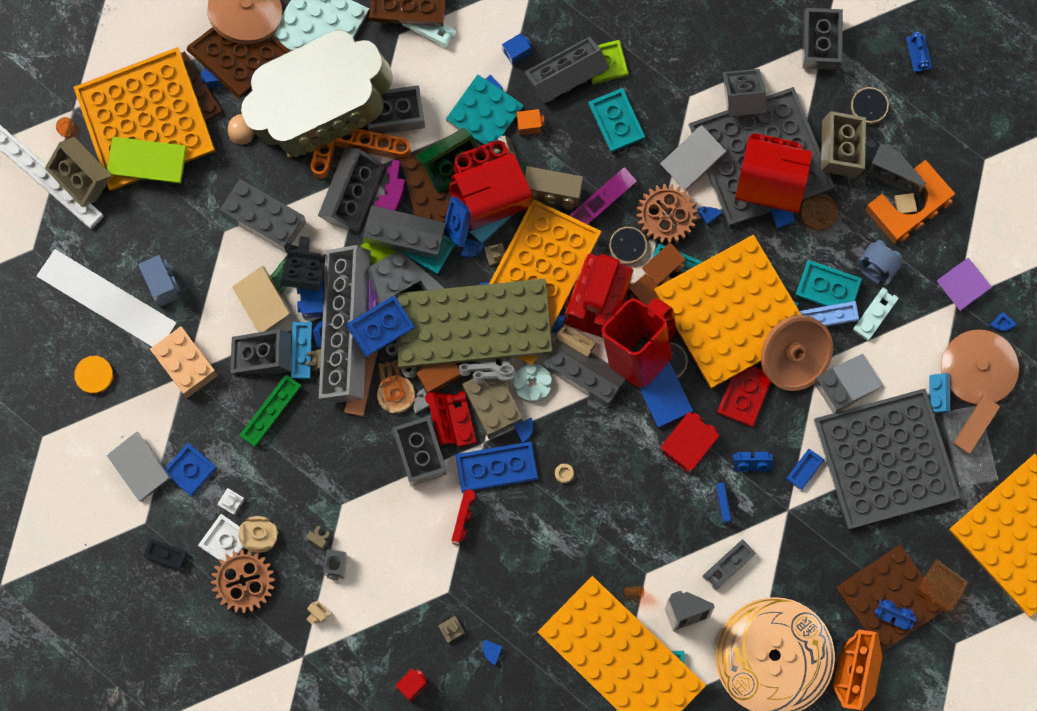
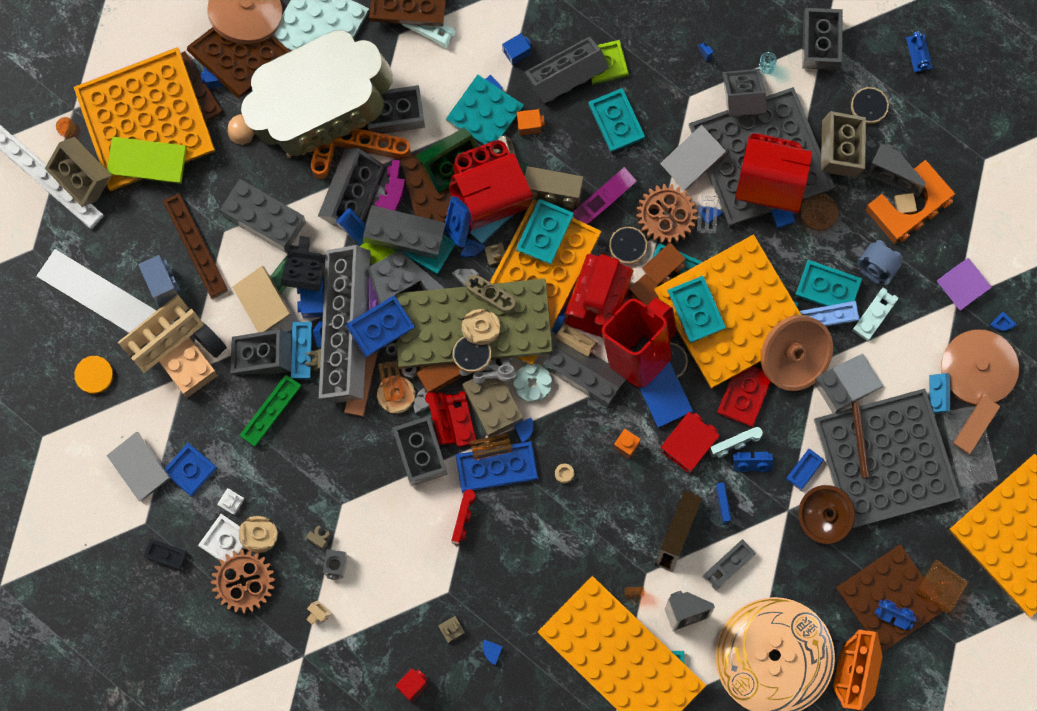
none -> tan fence [118,294,204,373]
none -> reddish brown tile [163,193,228,299]
none -> black tyre [192,323,227,358]
none -> blue tile [336,208,366,246]
none -> light grey tile [452,269,479,287]
none -> black tile [453,337,491,373]
none -> tan tile [461,309,500,345]
none -> dark tan beam [466,275,516,313]
none -> clear orange tile [470,433,512,461]
none -> teal plate [516,199,574,266]
none -> orange brick [613,429,641,459]
none -> dark brown slope [655,490,702,572]
none -> teal plate [667,276,726,344]
none -> blue tile [697,42,713,62]
none -> clear tile [697,194,718,234]
none -> light aqua plate [709,427,763,458]
none -> clear light blue bush [758,52,777,74]
none -> reddish brown dish [798,485,855,544]
none -> reddish brown bar [851,401,870,479]

